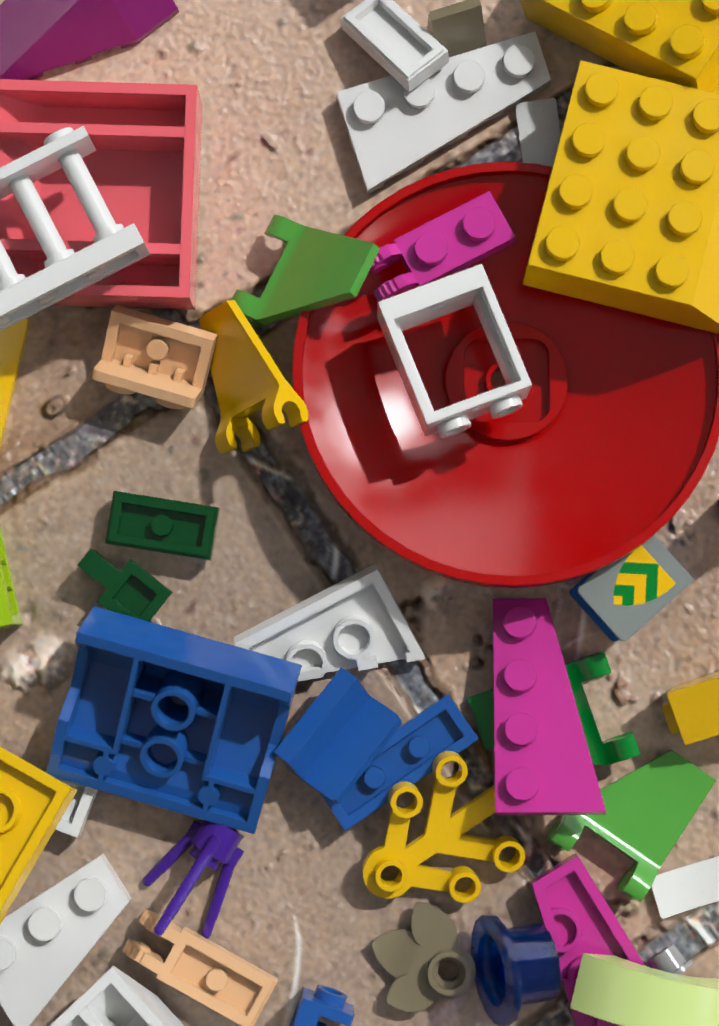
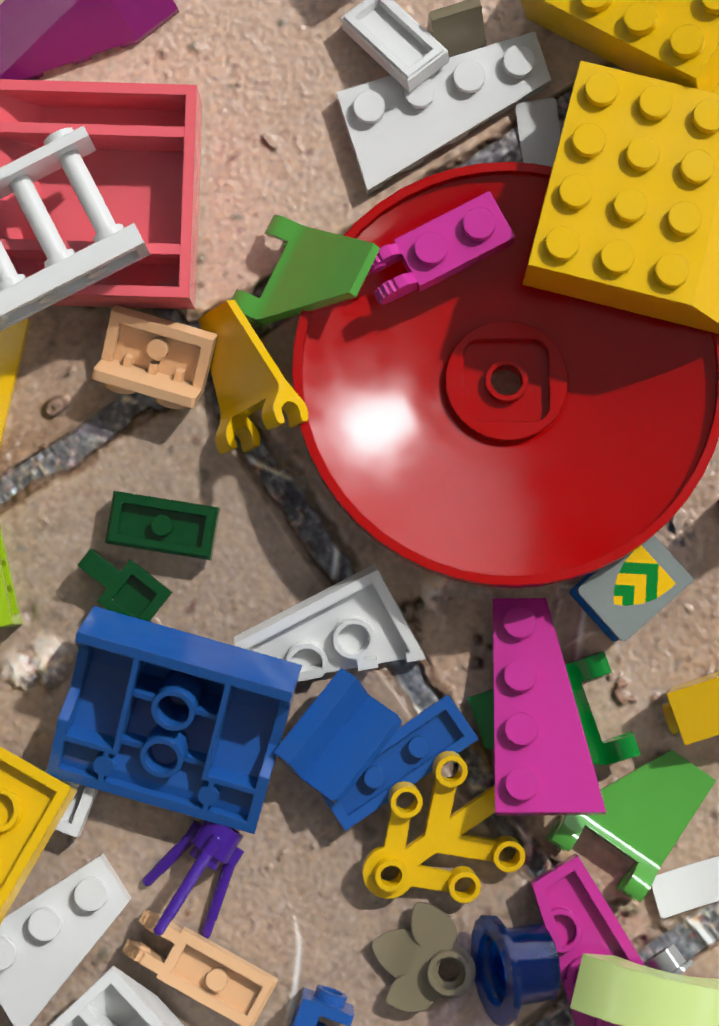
white window [377,264,532,438] -> none

